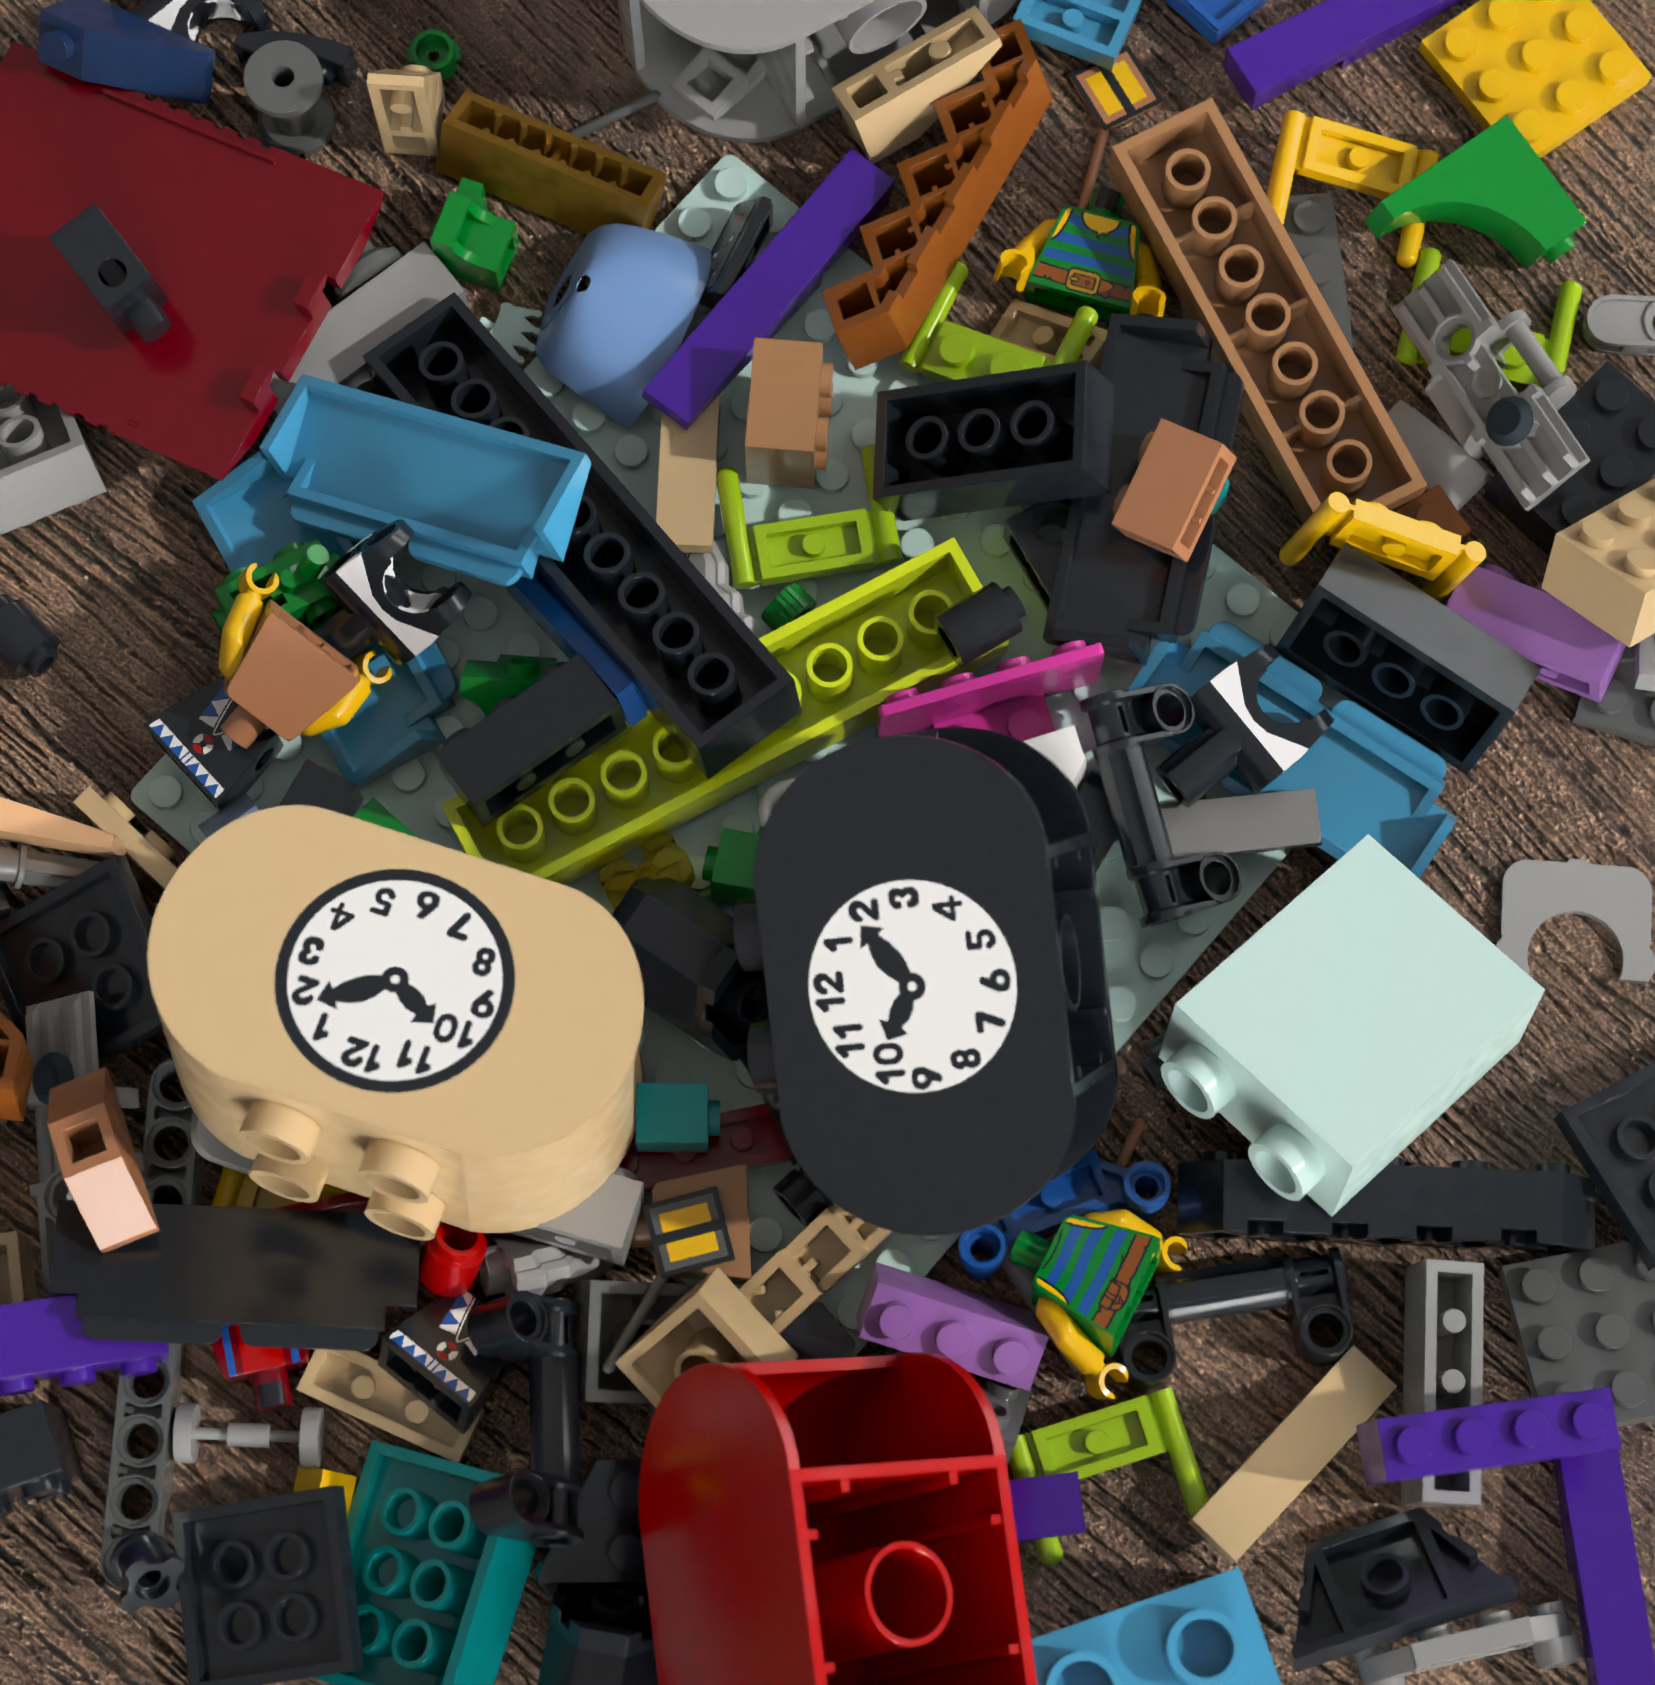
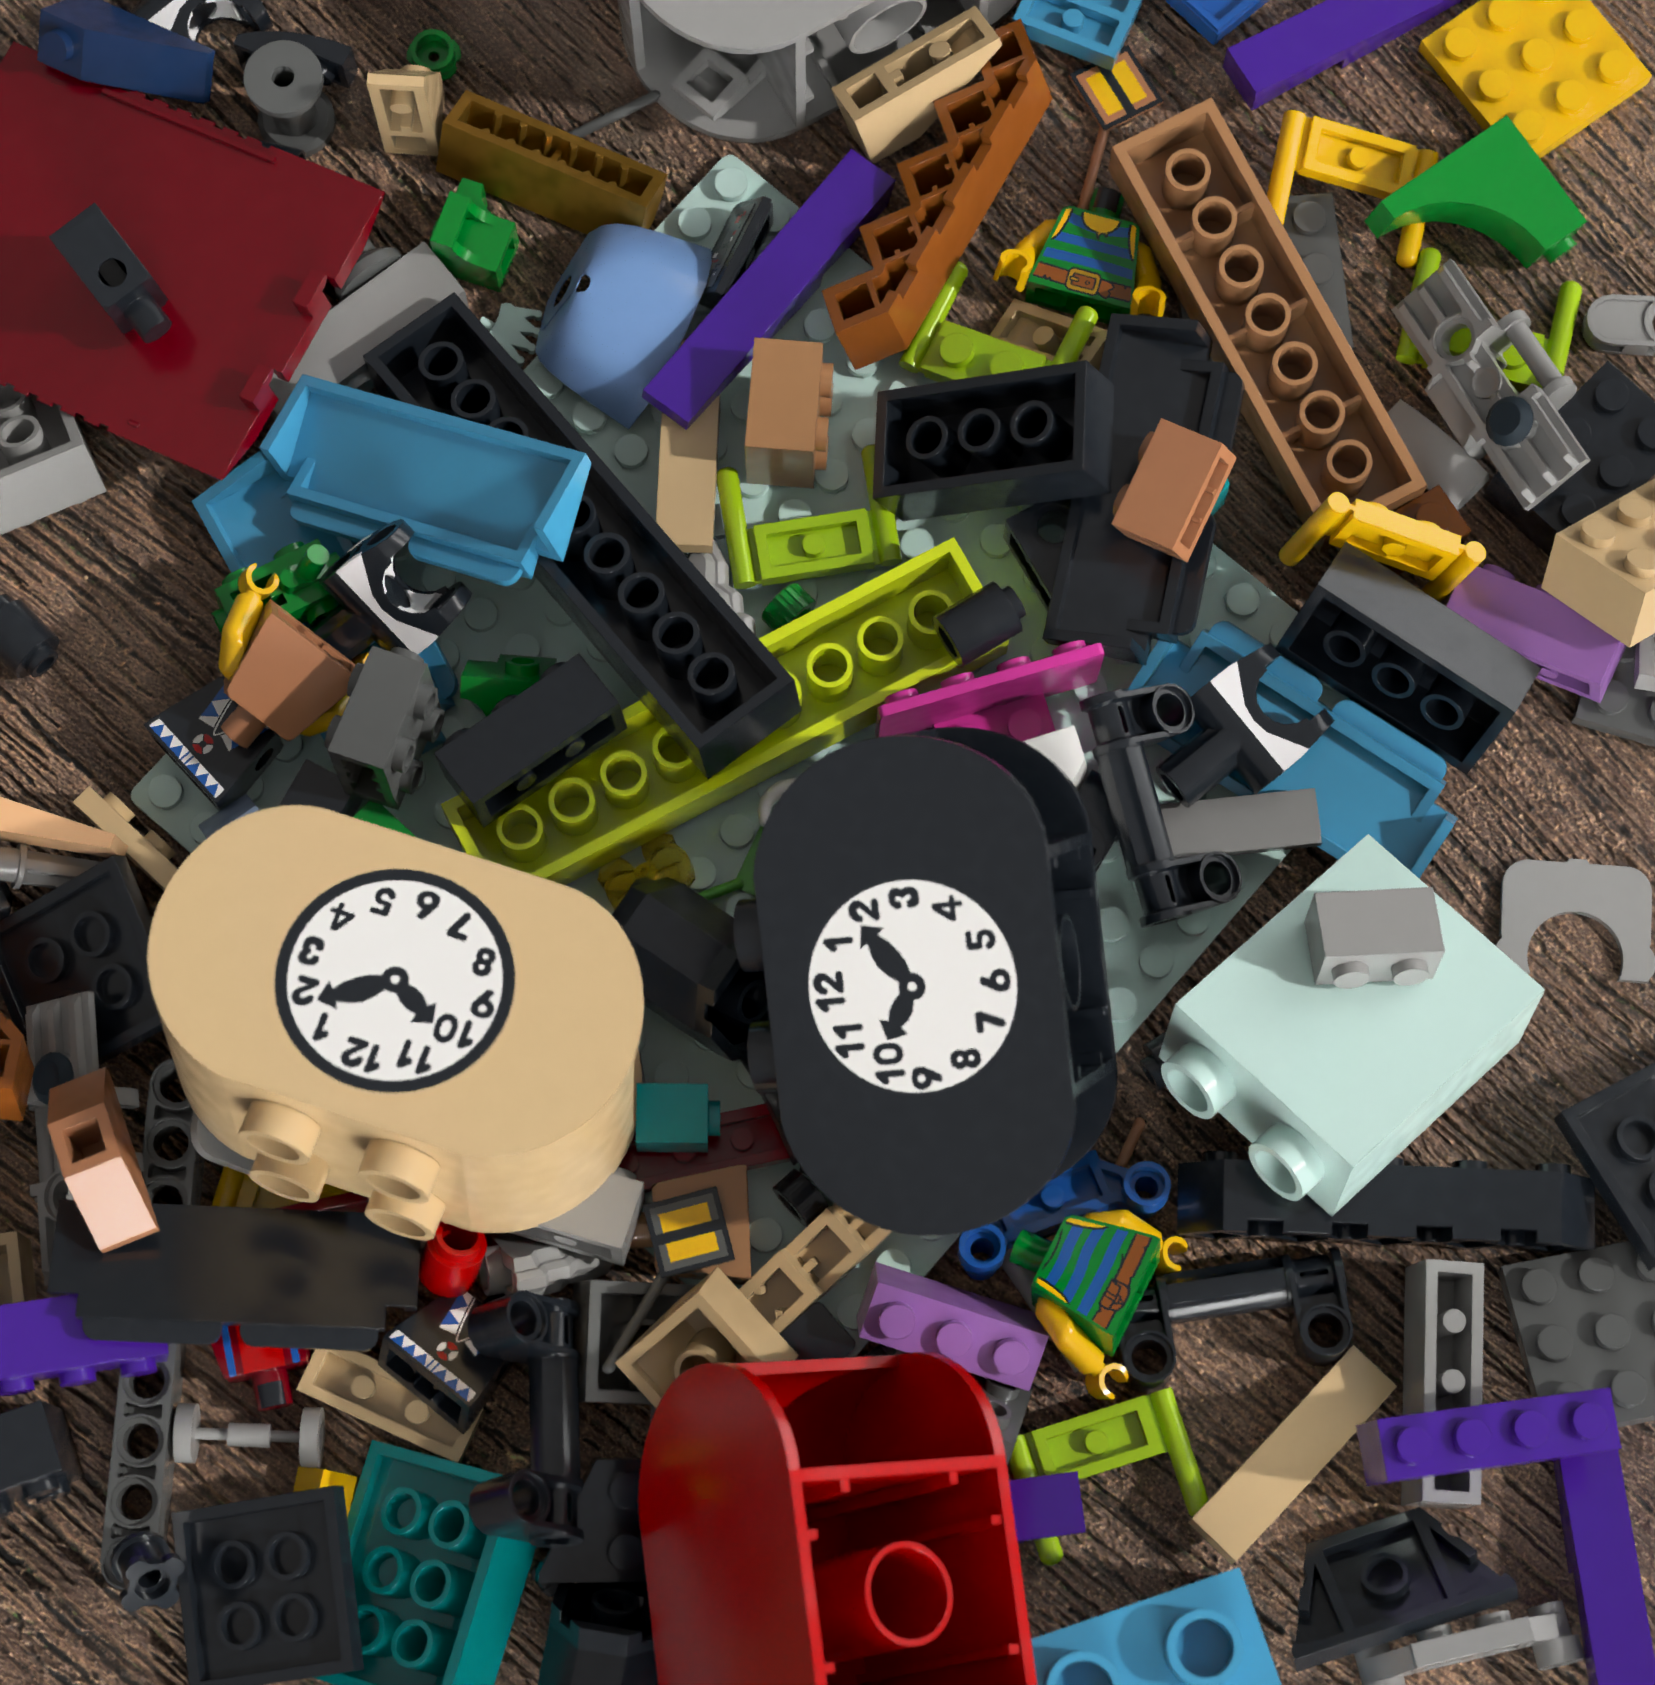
blue tile [505,574,648,727] -> none
green brick [702,828,761,906] -> none
none -> dark grey brick [325,646,445,810]
none -> light grey brick [1304,887,1445,989]

